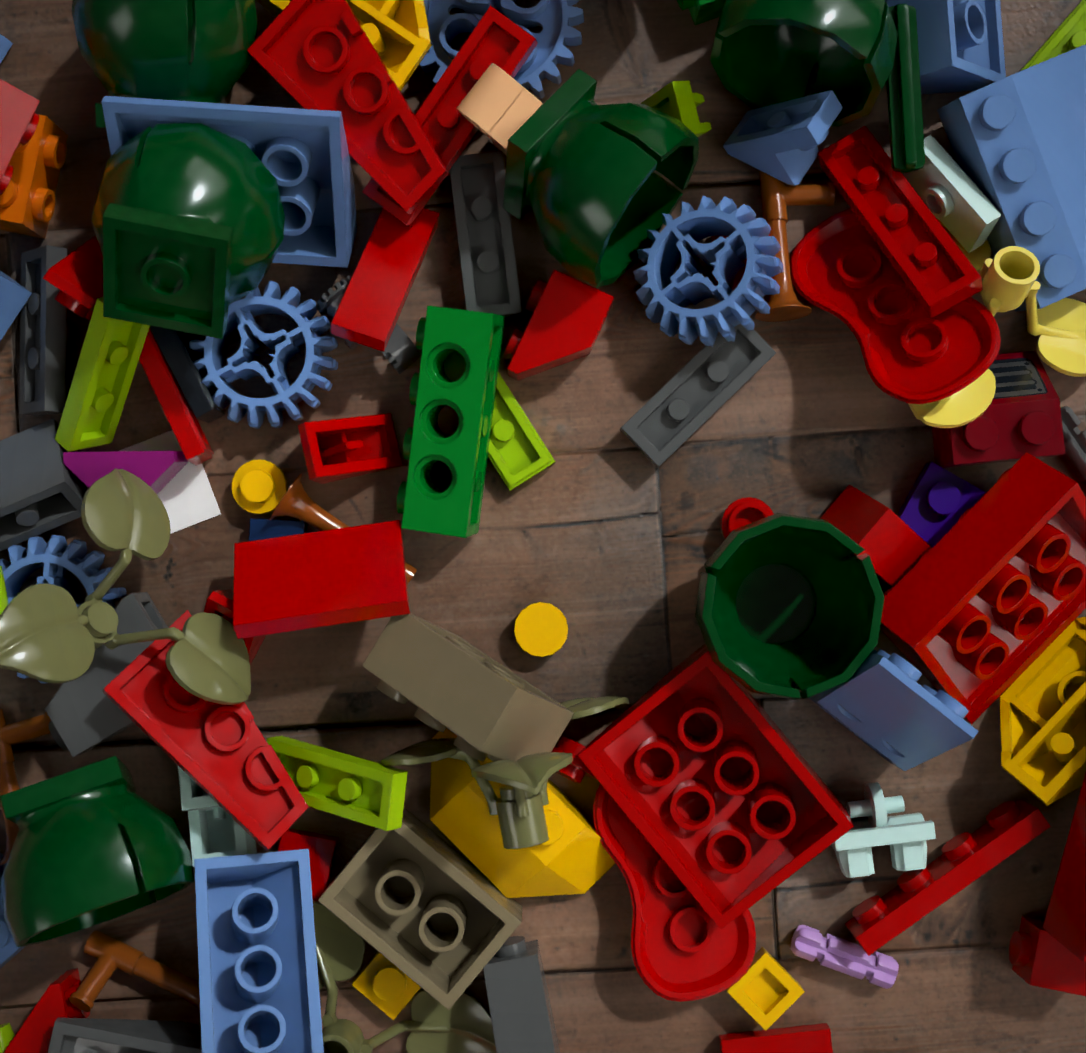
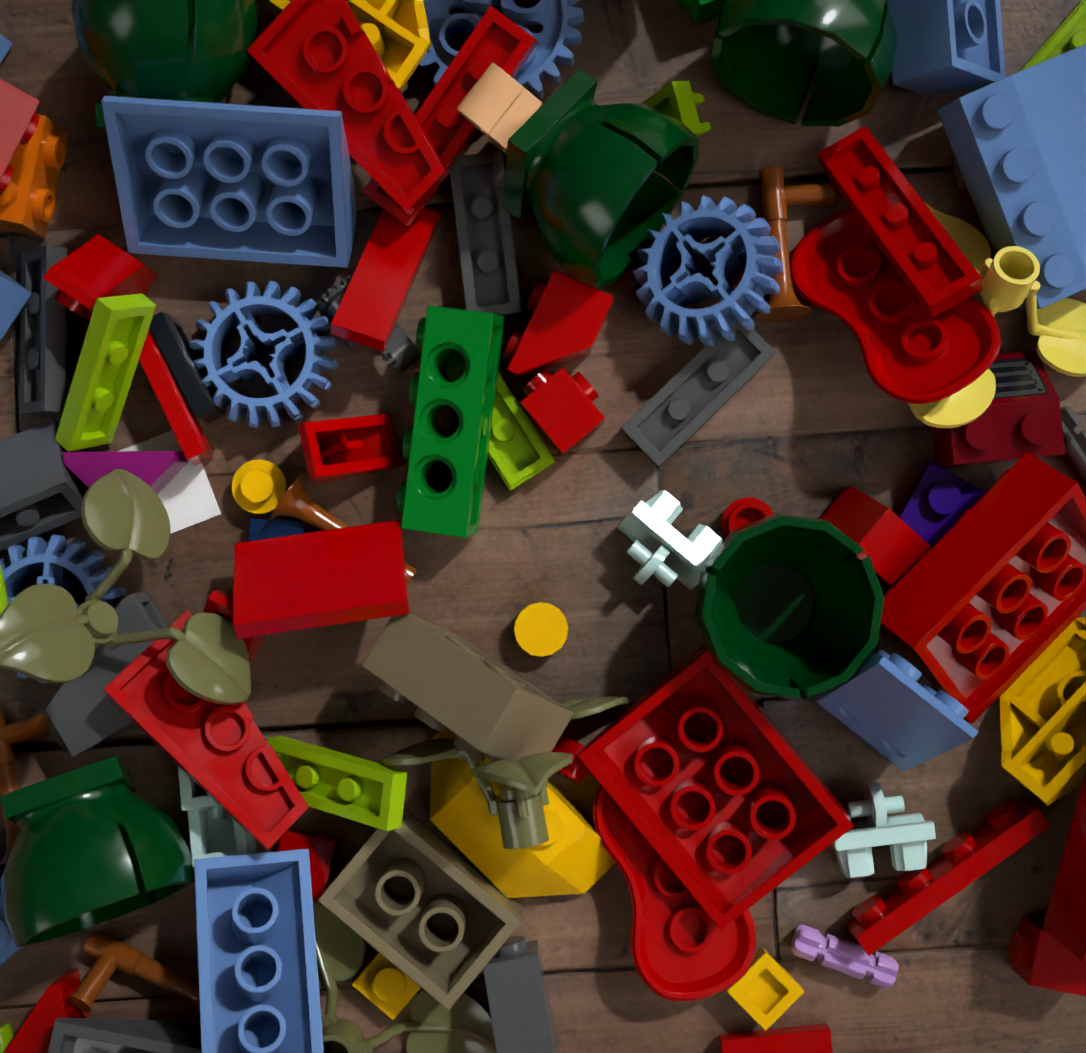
dark green plate [91,123,285,339] -> none
medium blue slope [723,90,843,186] -> none
dark green axle [886,4,925,173] -> none
light aqua plate [902,135,1001,253] -> none
none -> red brick [520,367,605,457]
none -> light aqua hips [617,490,722,590]

